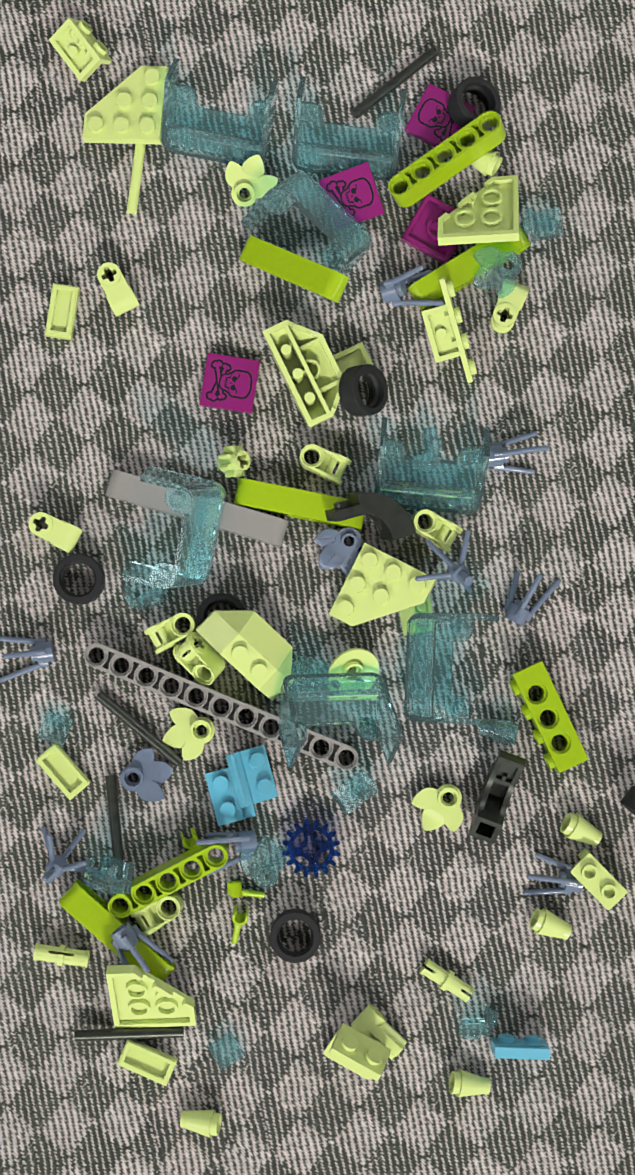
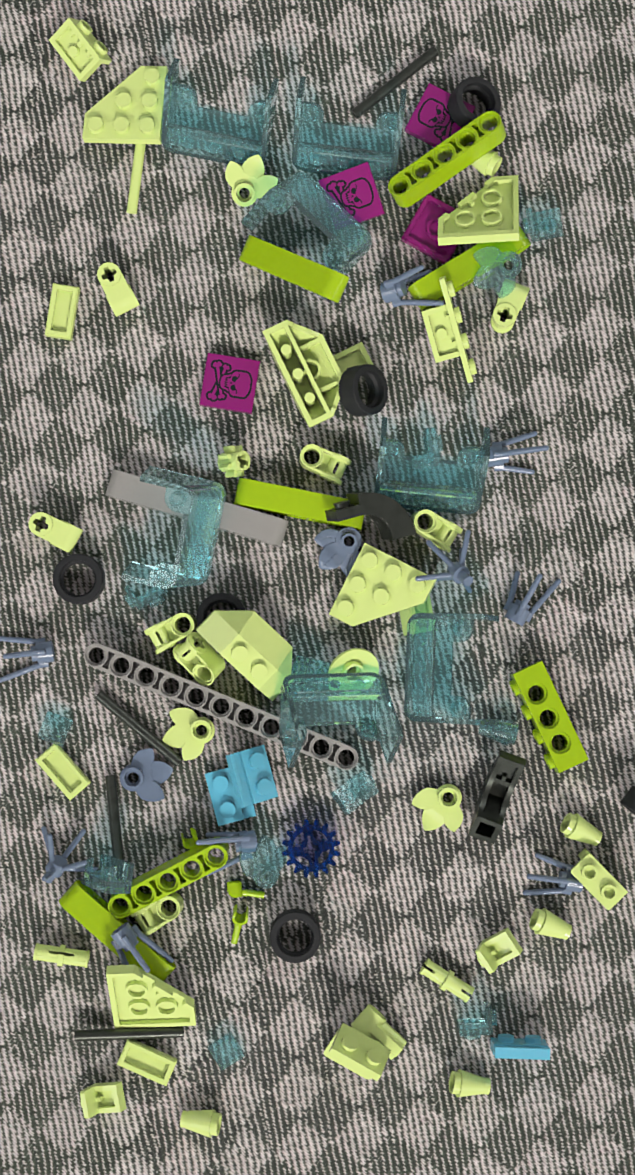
none -> yellowish green bracket [80,1081,127,1119]
none -> yellowish green bracket [475,927,523,974]

